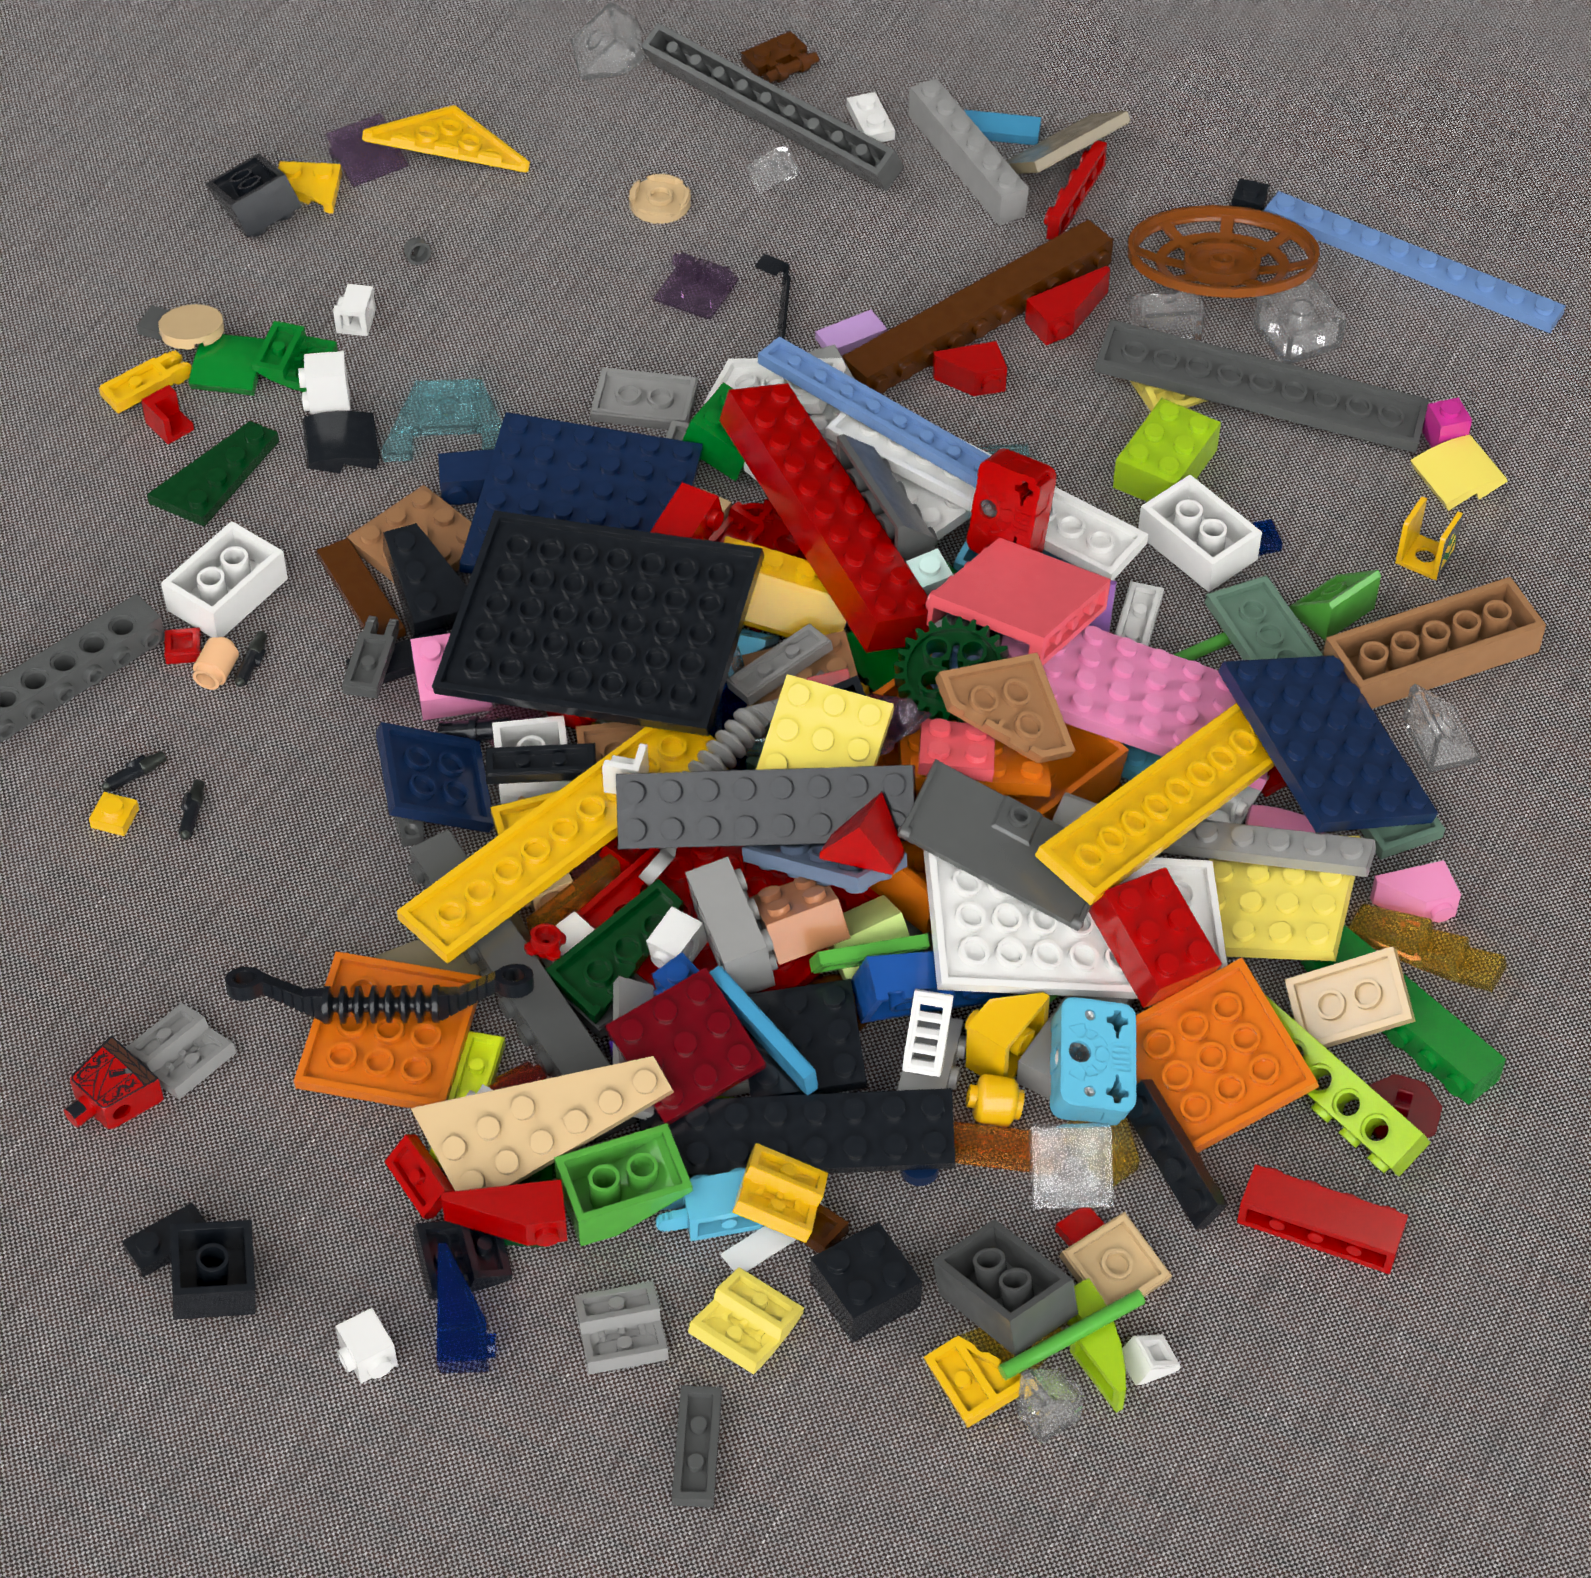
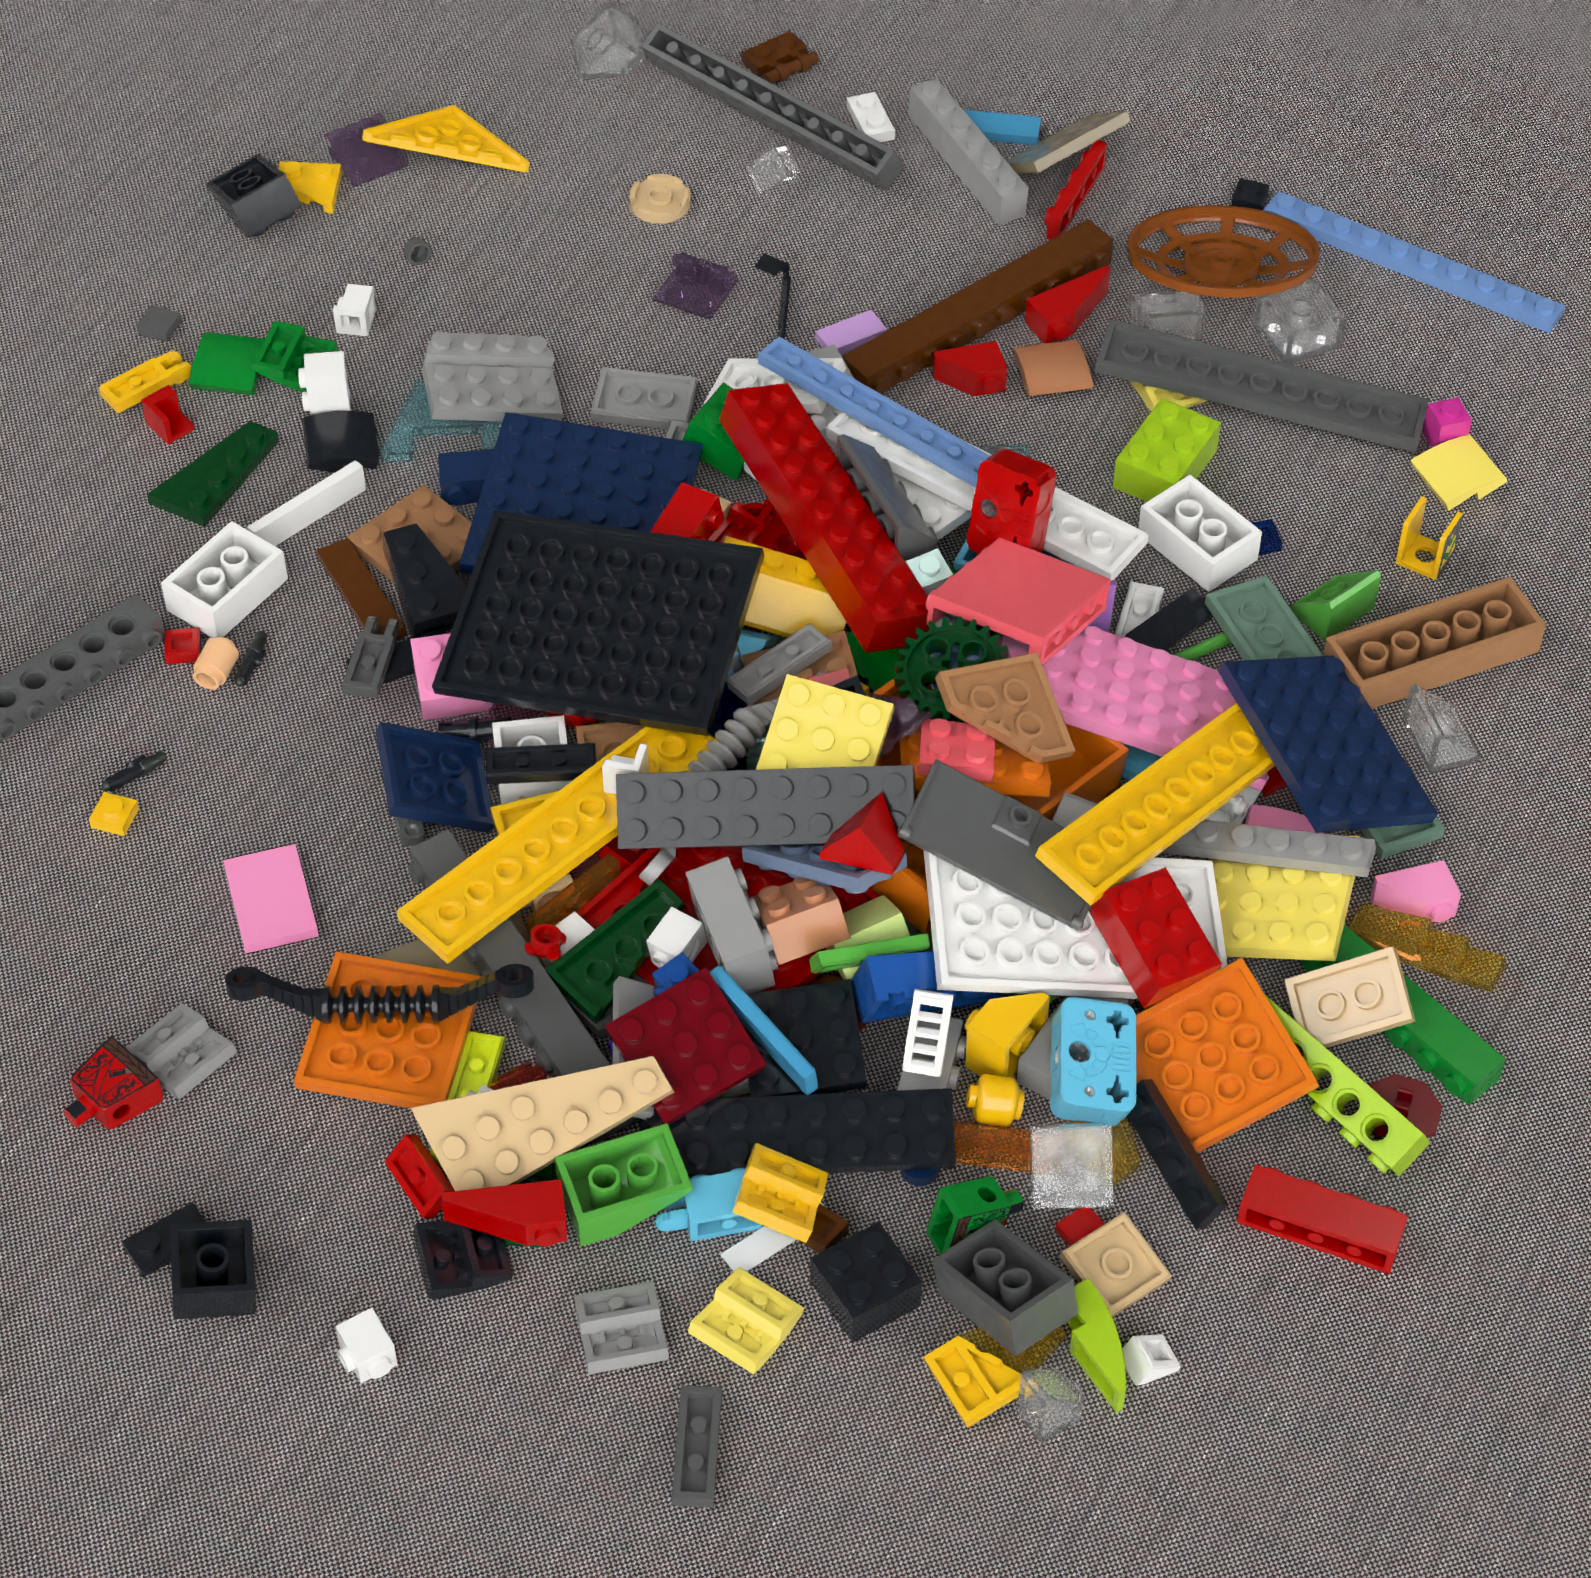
tan tile [159,304,224,350] -> none
black piece [178,779,205,840] -> none
clear blue slope [437,1243,497,1374] -> none
bright green bar [998,1289,1145,1380] -> none
none -> bright pink tile [223,844,319,954]
none -> white tile [247,460,366,546]
none -> light grey plate [422,332,563,422]
none -> green torso [926,1176,1023,1255]
none -> nougat slope [1014,340,1093,396]
none -> black tile [1125,587,1214,651]

